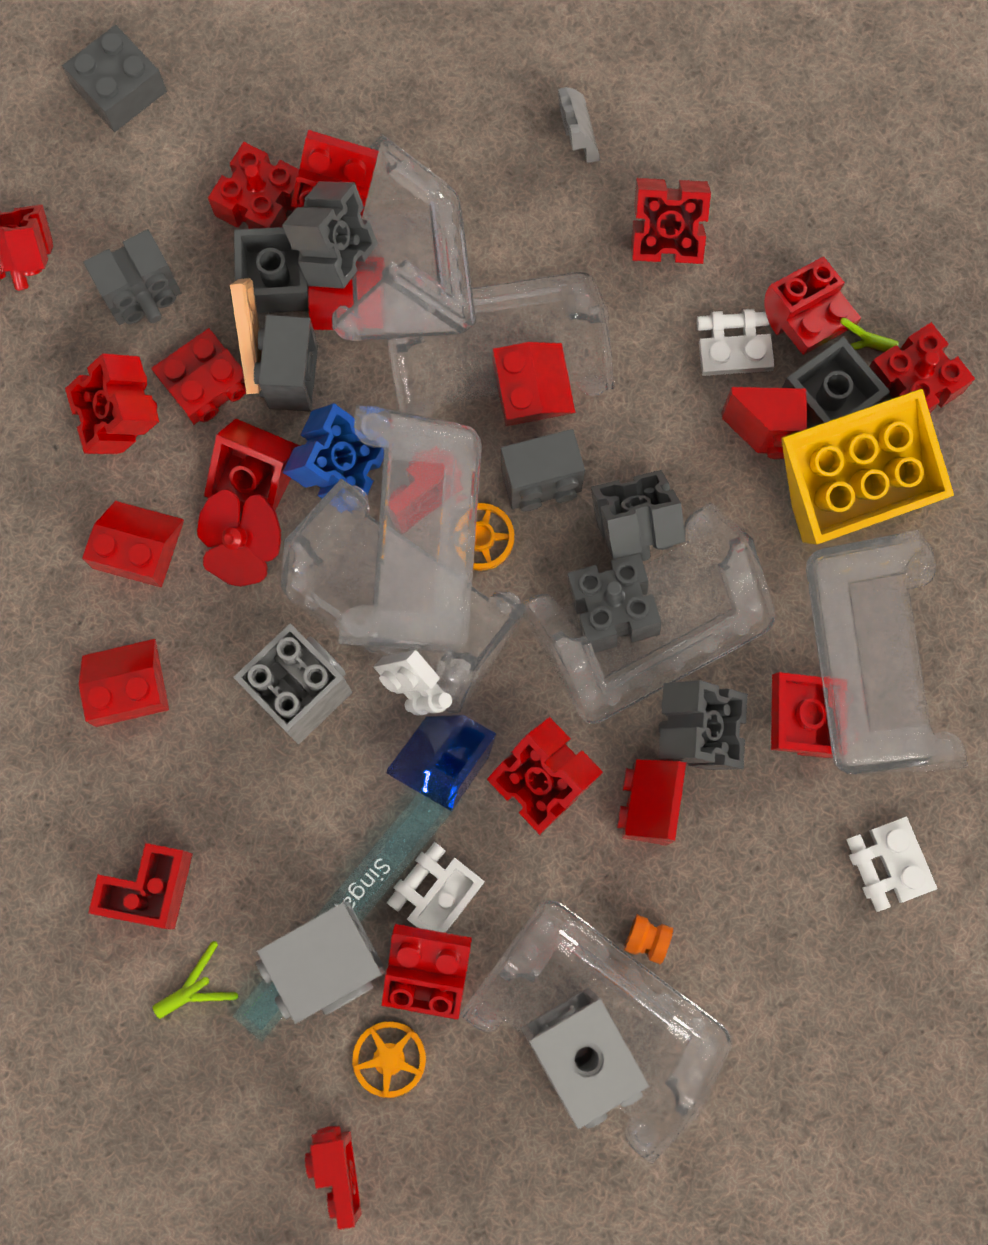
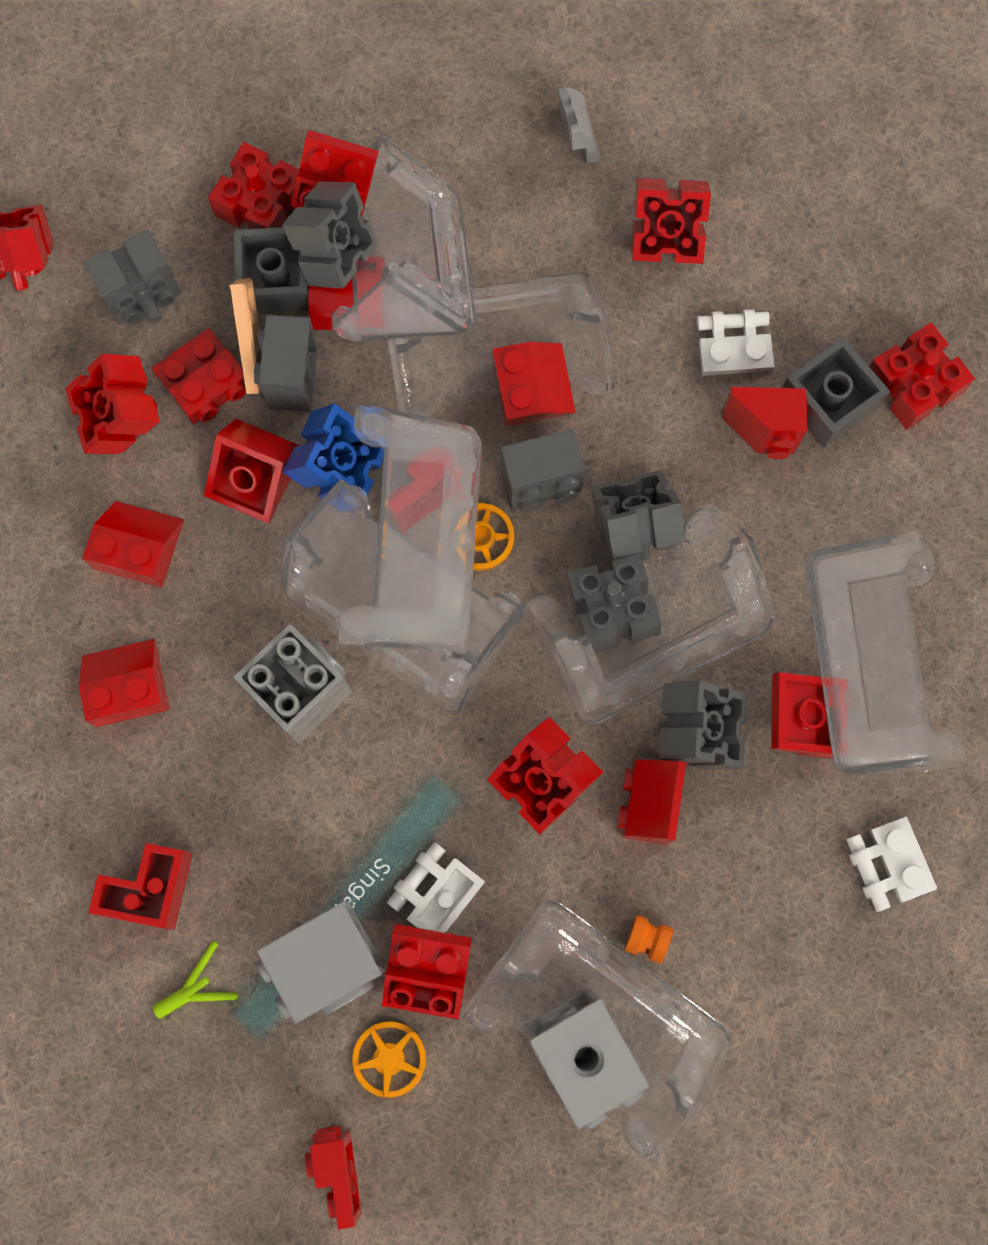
dark grey brick [62,25,167,132] -> none
red piece [197,489,281,587] -> none
white plate [373,650,452,715] -> none
clear blue slope [386,715,496,812] -> none
red brick [764,256,861,355] -> none
yellow slope [781,389,954,545] -> none
lime plant [840,318,899,352] -> none

